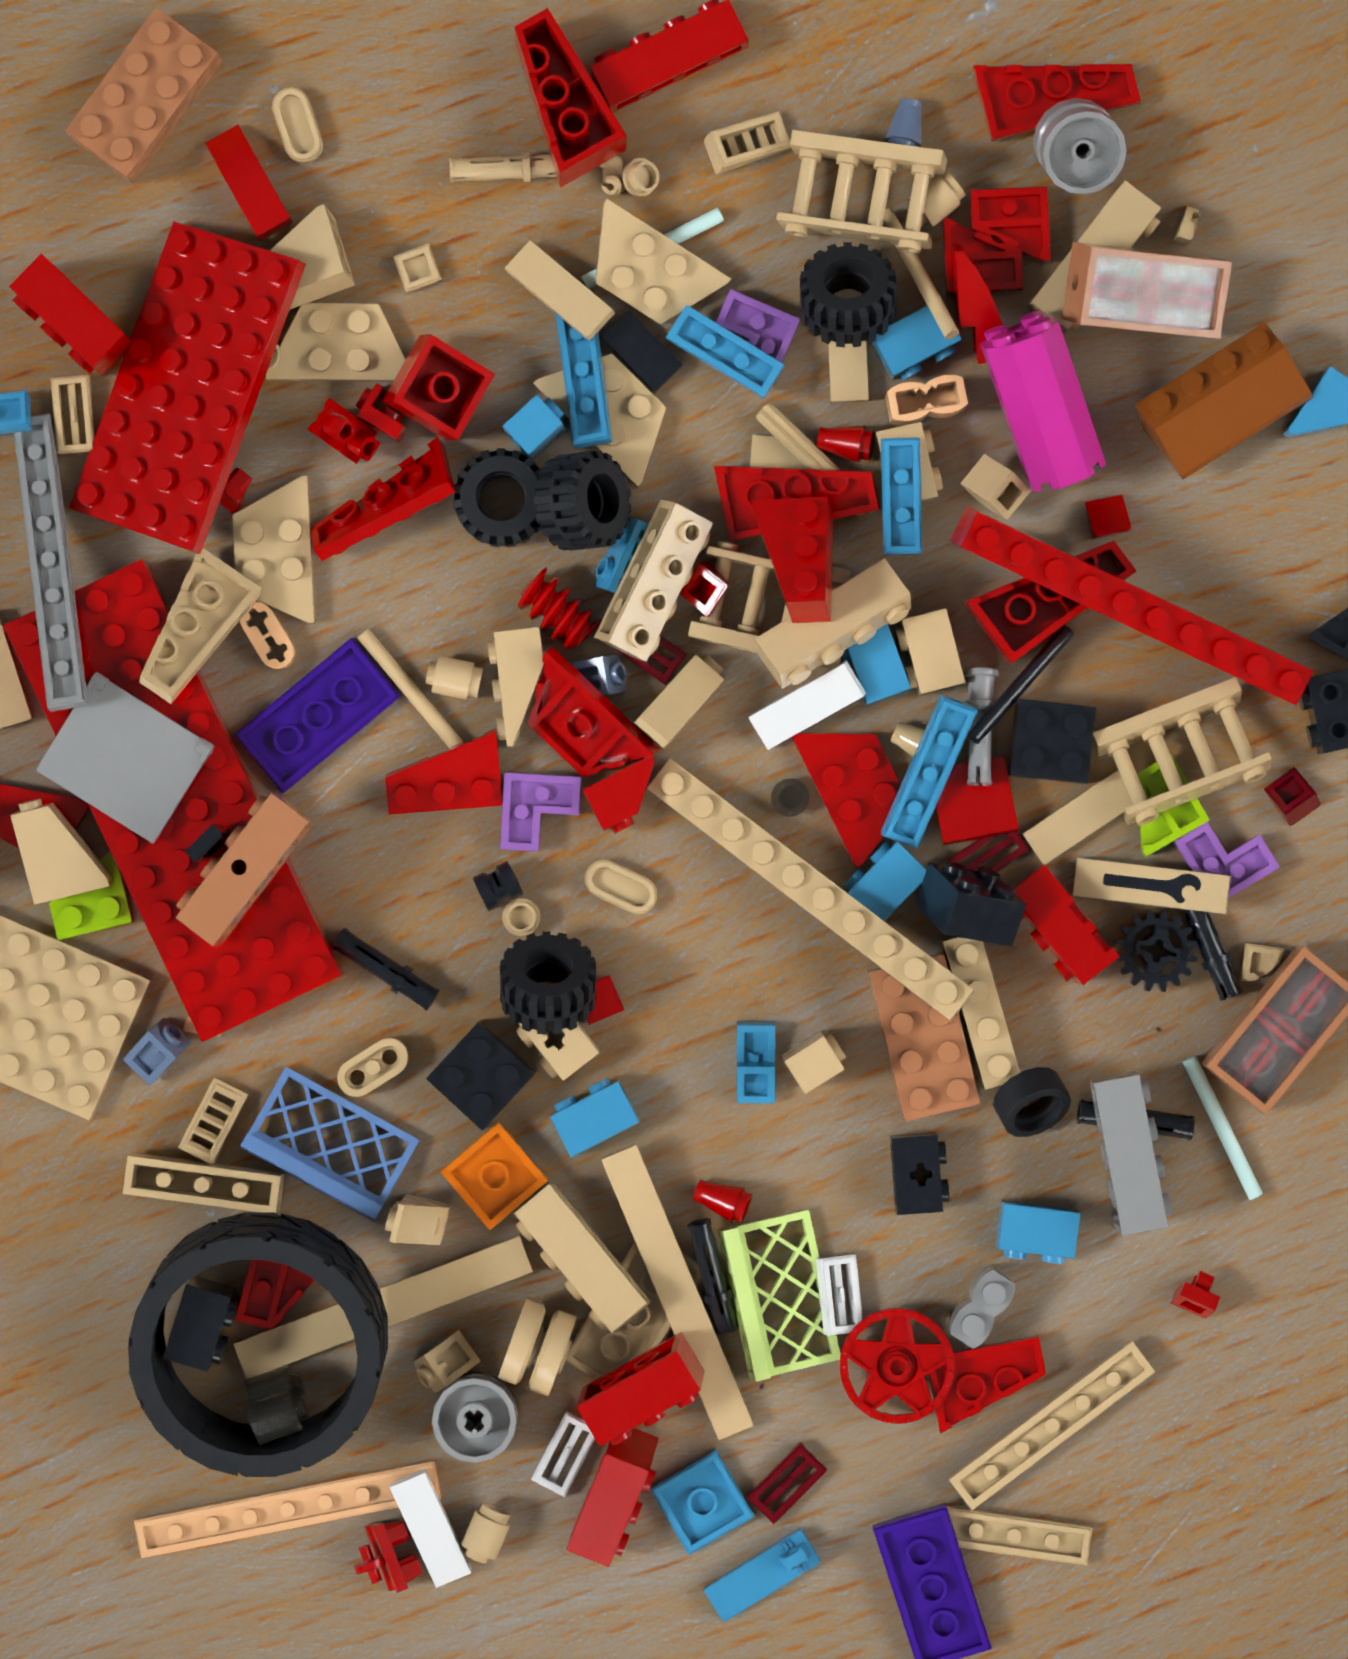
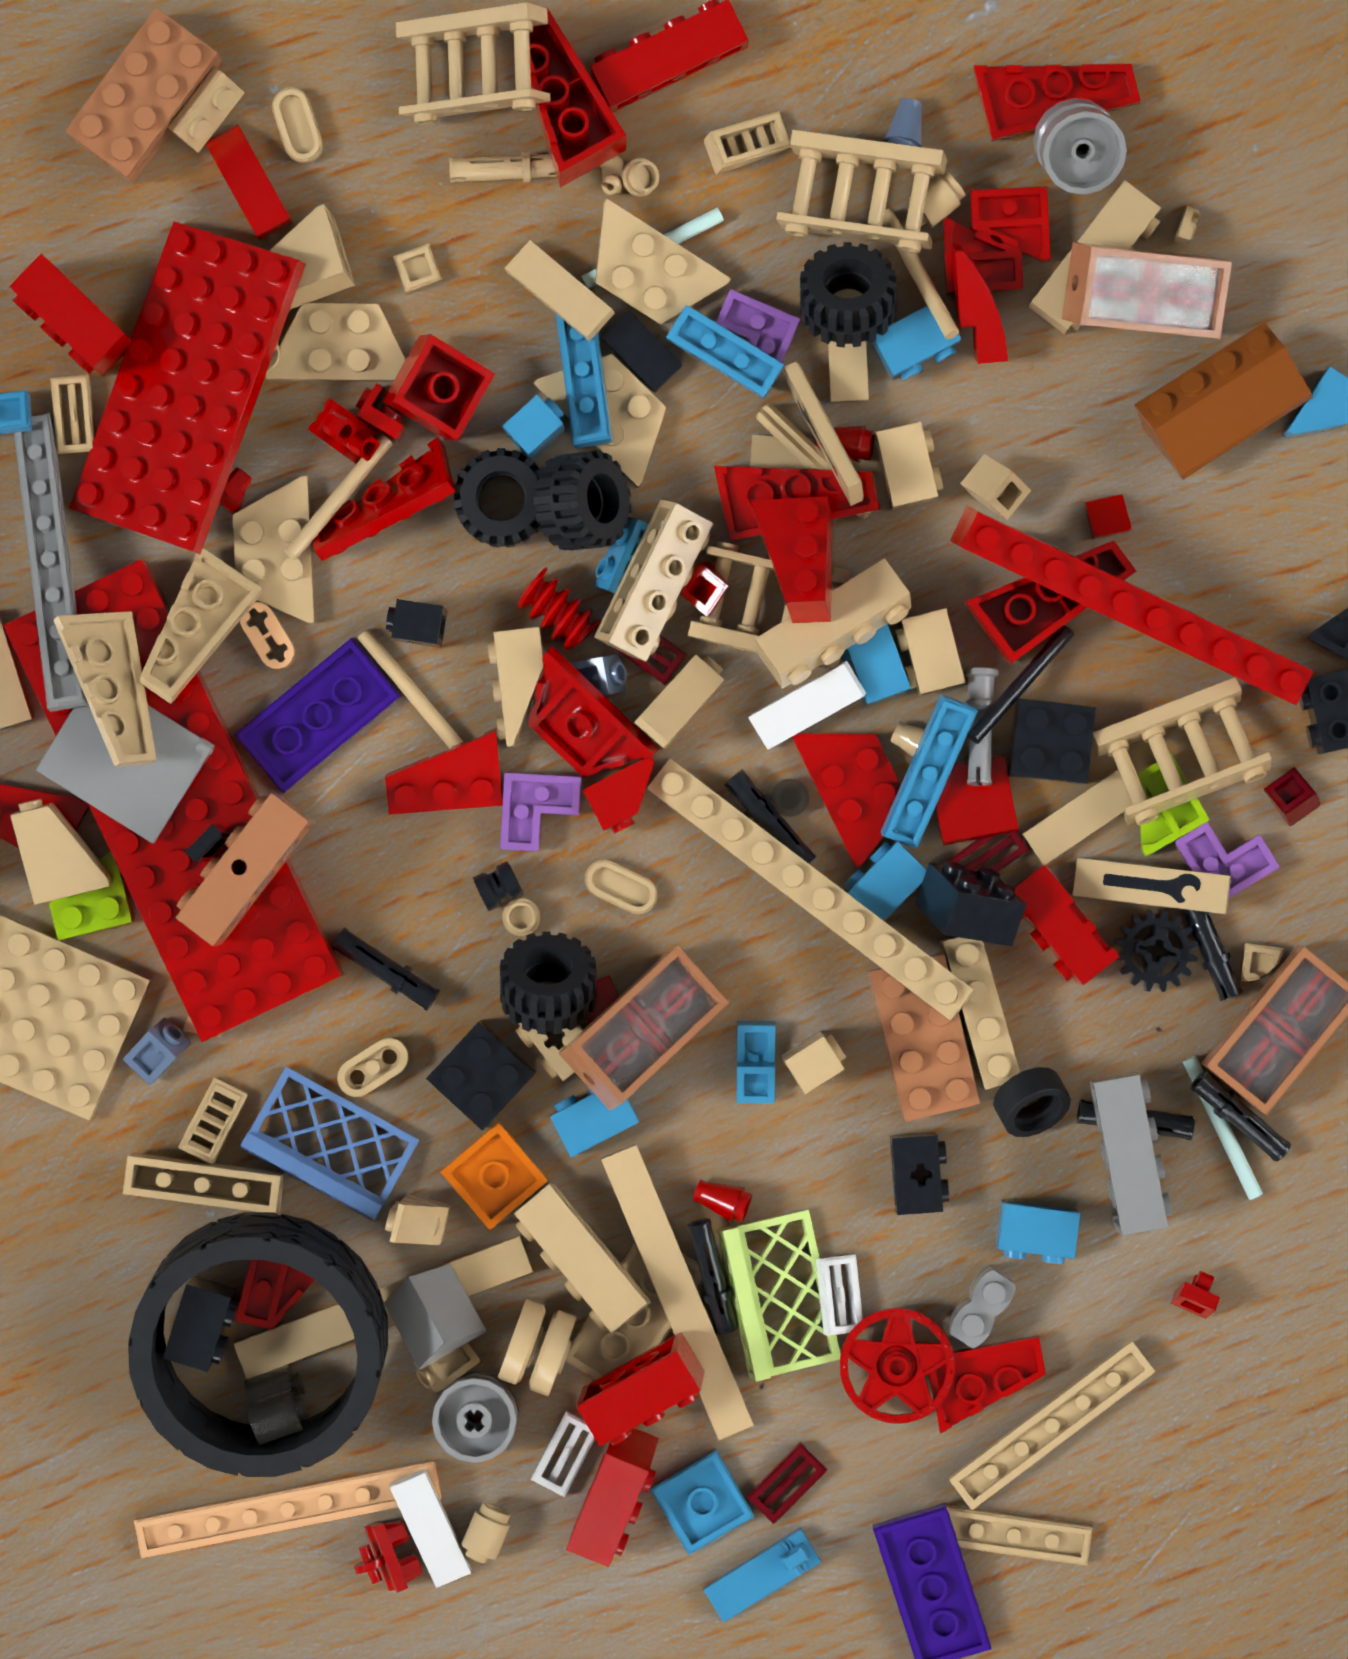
tan brick [425,655,483,700] -> none
dark azure tile [881,438,922,555] -> none
light nougat brick [885,375,968,426] -> none
dark pink brick [980,311,1106,492] -> none
none -> tan wing [53,611,157,767]
none -> tan plate [167,67,245,153]
none -> tan bar [284,435,393,560]
none -> light grey slope [384,1264,487,1370]
none -> black brick [386,599,447,648]
none -> tan fence [396,2,550,125]
none -> clear brick [558,946,729,1111]
none -> black pin [724,769,817,864]
none -> tan tile [784,362,864,506]
none -> black pin [1190,1071,1291,1162]

